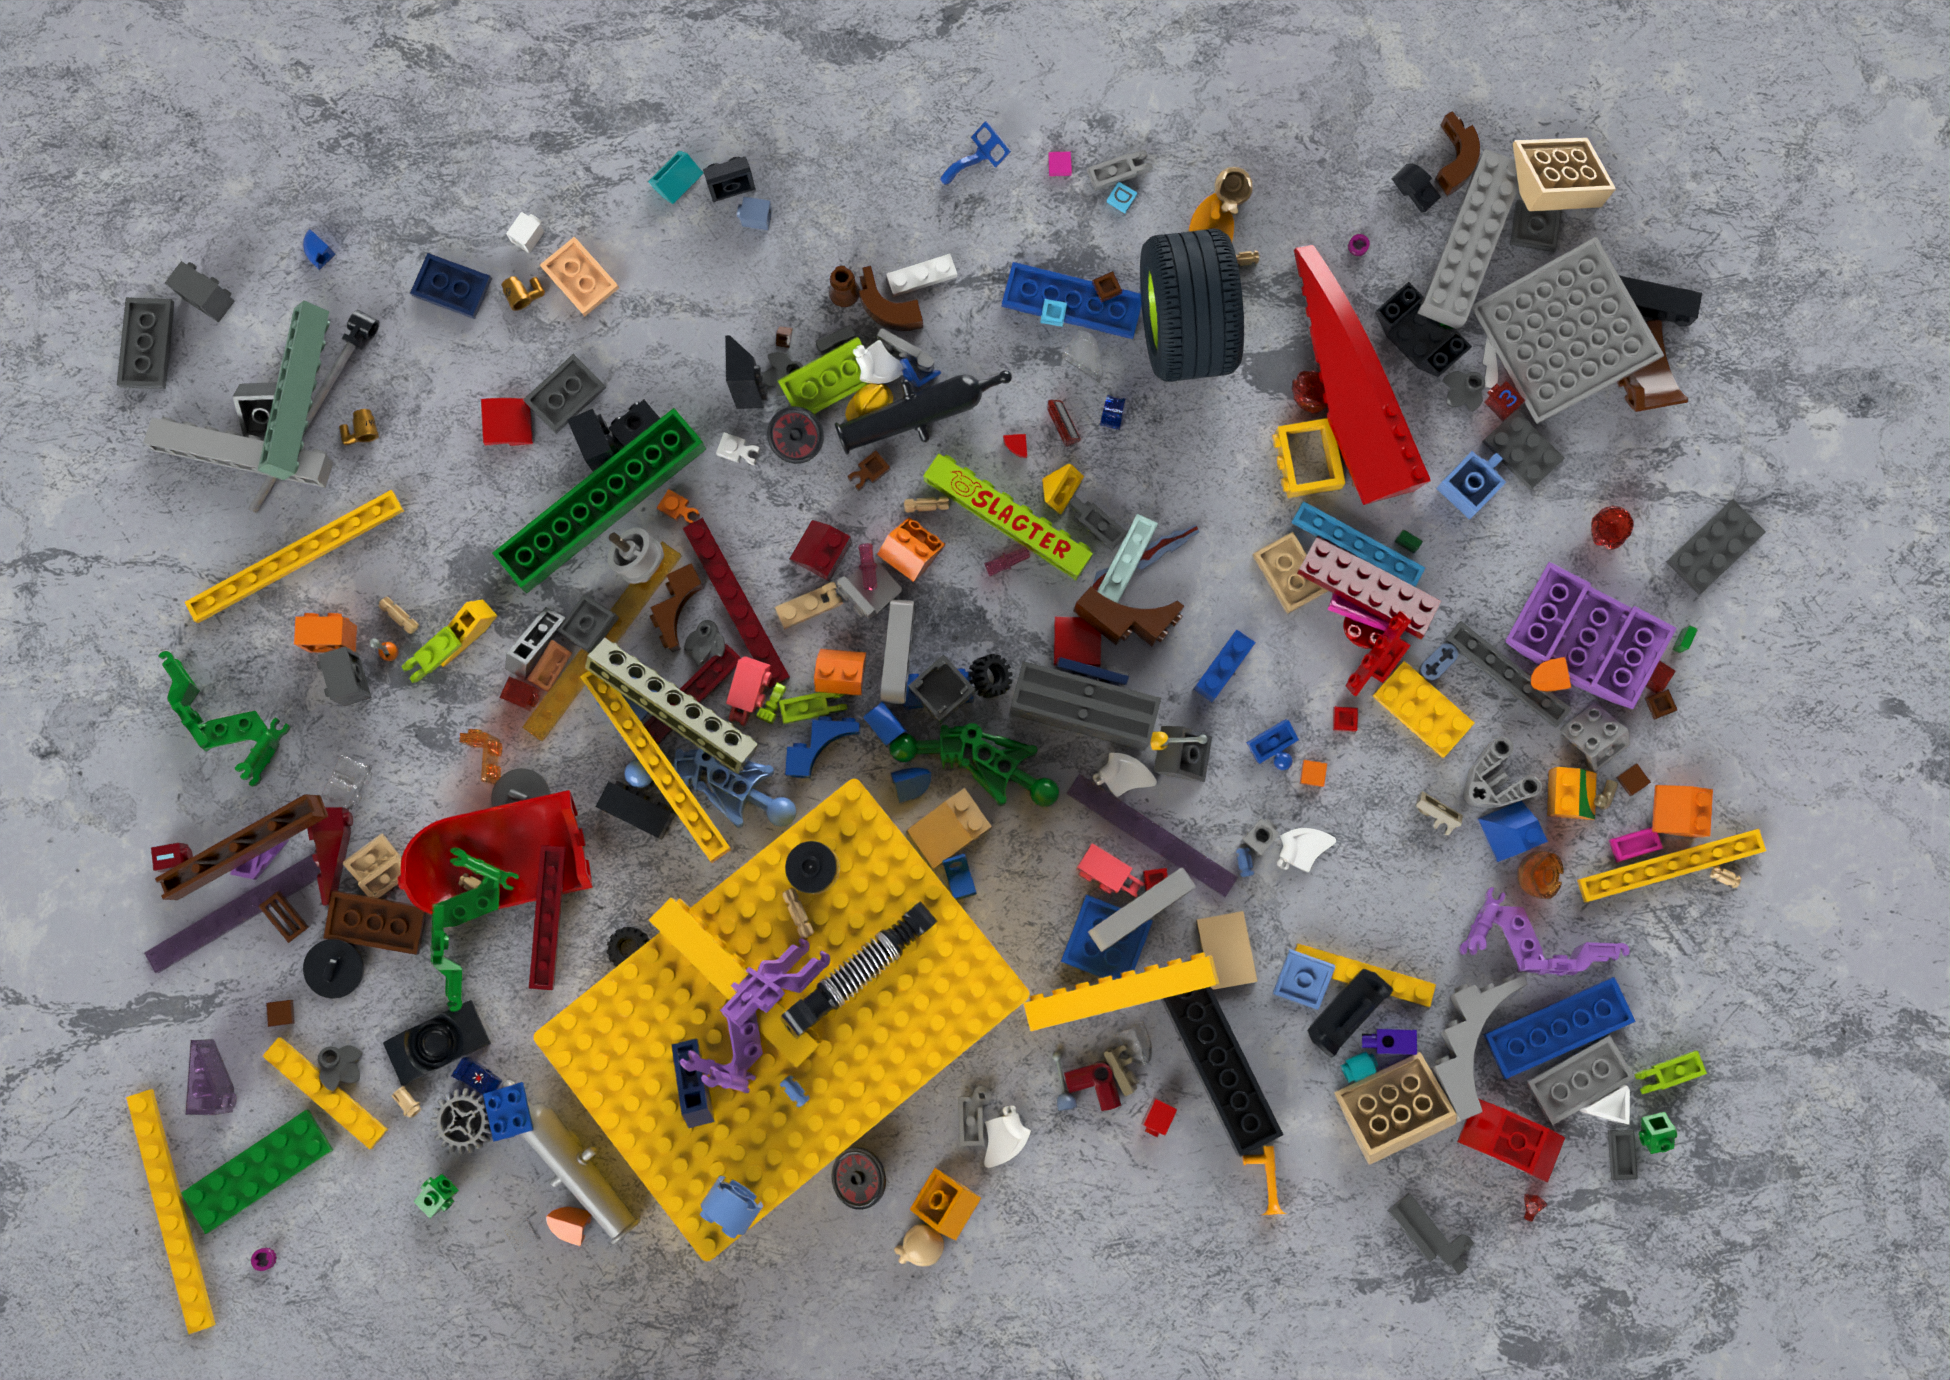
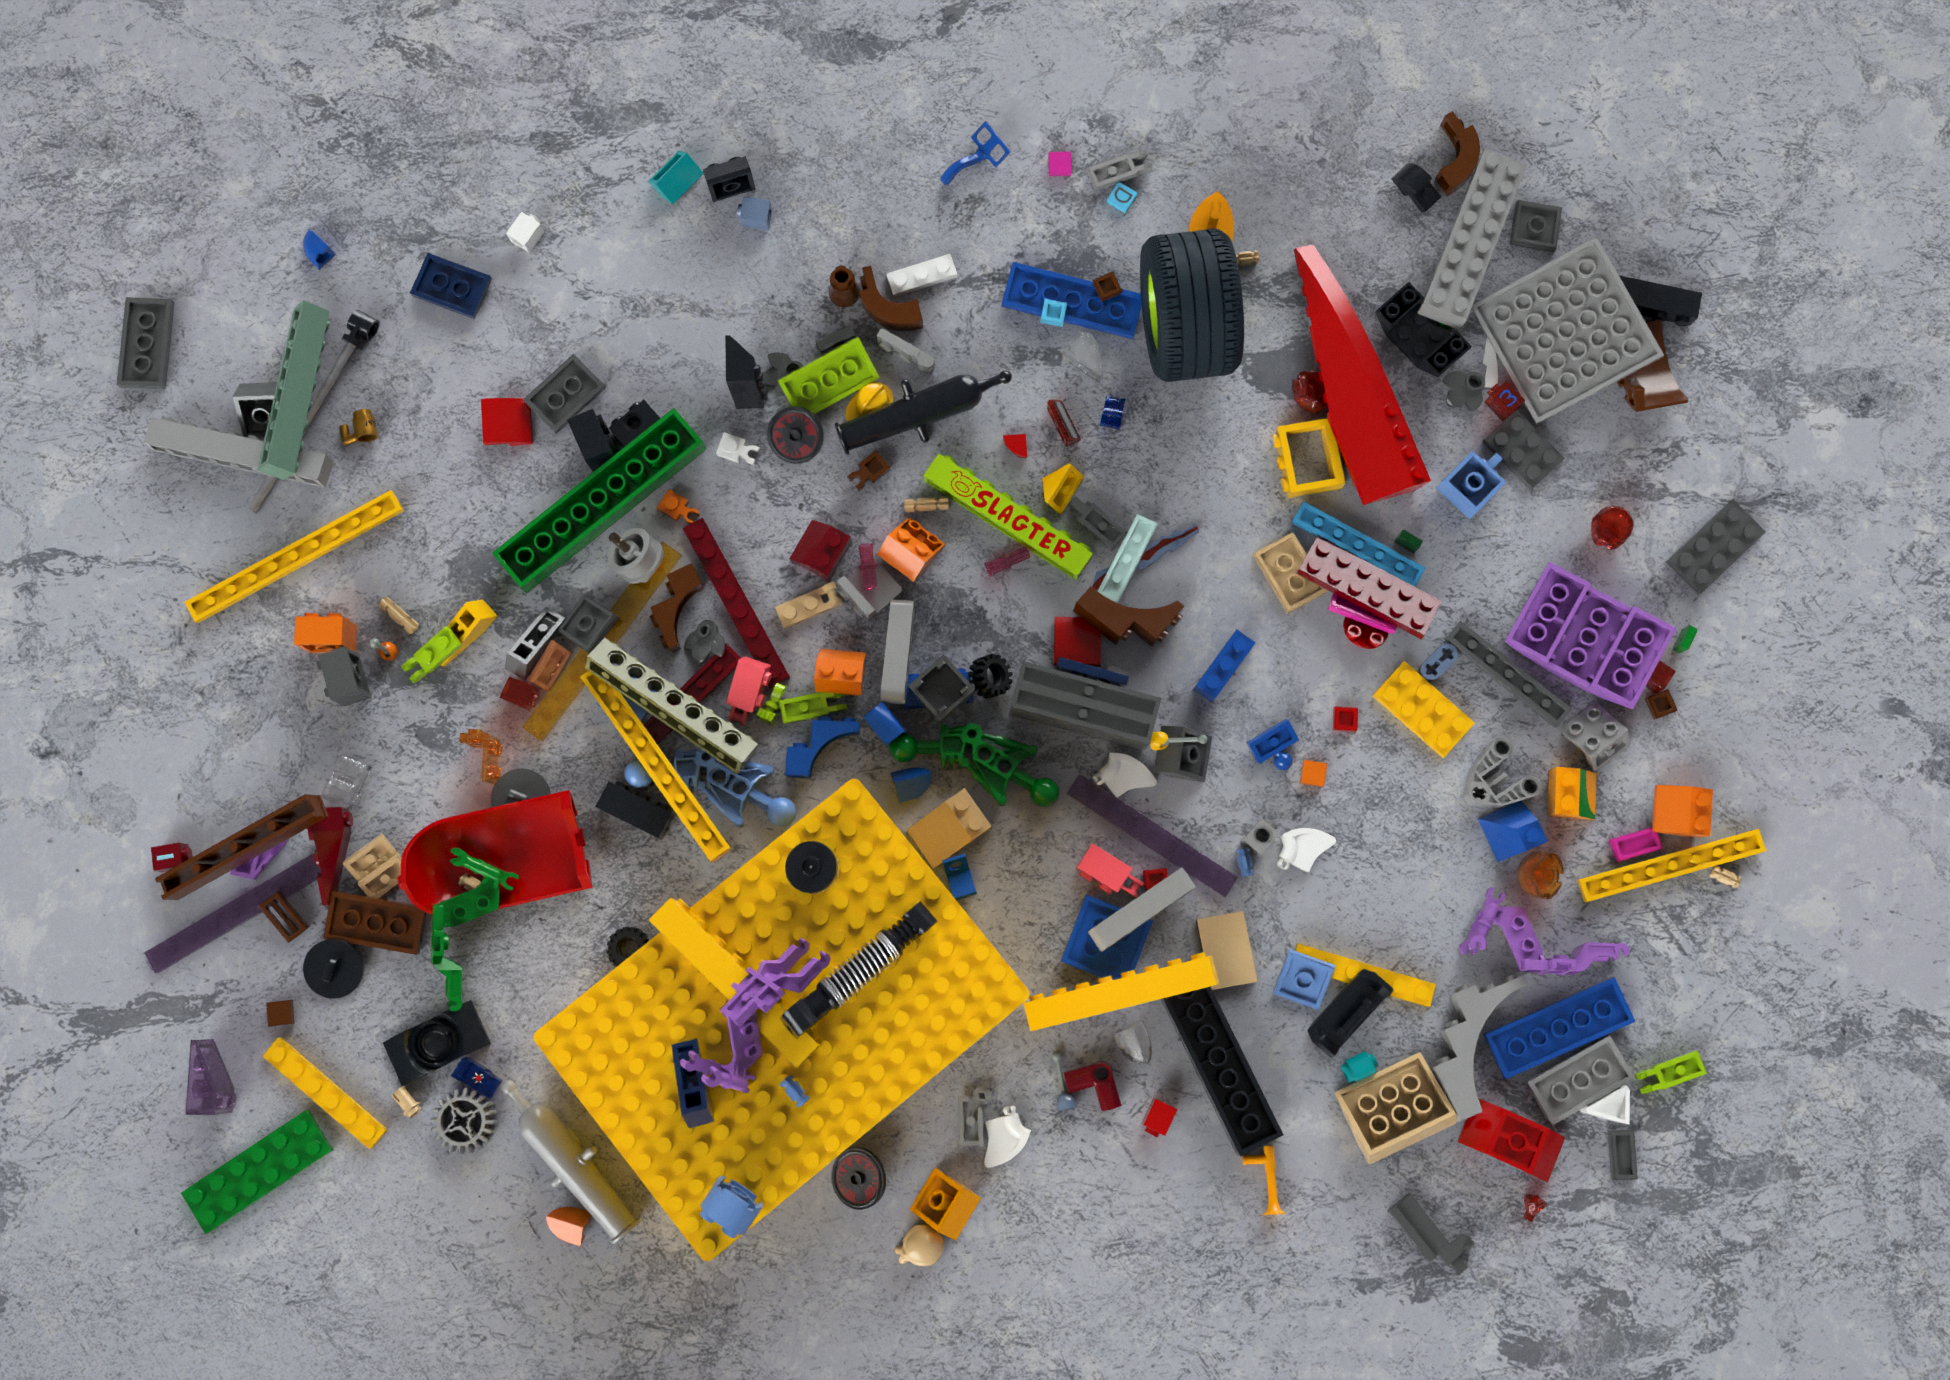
yellow plate [126,1089,216,1334] -> none
green piece [158,651,291,787] -> none
dark grey container [165,261,235,323] -> none
magenta bush [251,1247,277,1271] -> none
dark grey plate [318,1045,362,1091] -> none
green brick [413,1173,459,1219] -> none
blue hinge [483,1082,534,1142] -> none
pearl gold piece [501,276,545,311] -> none
dark red plate [529,845,566,990] -> none
light nougat plate [540,237,619,317] -> none
reddish brown piece [776,326,793,348] -> none
tan axle [782,888,814,938] -> none
white arm [853,340,904,384] -> none
blue bracket [899,358,941,388] -> none
dark tan plate [1103,1044,1138,1096] -> none
tan hat [1214,166,1253,215] -> none
red bracket [1345,610,1411,696] -> none
magenta bush [1348,234,1370,256] -> none
dark purple torso [1362,1029,1417,1055] -> none
dark tan plate [1416,791,1463,835] -> none
tan slope [1513,138,1616,211] -> none
orange brick [1531,657,1571,691] -> none
dark tan arm [1594,780,1618,810] -> none
reddish brown tile [1616,763,1651,796] -> none
green brick [1638,1112,1677,1154] -> none

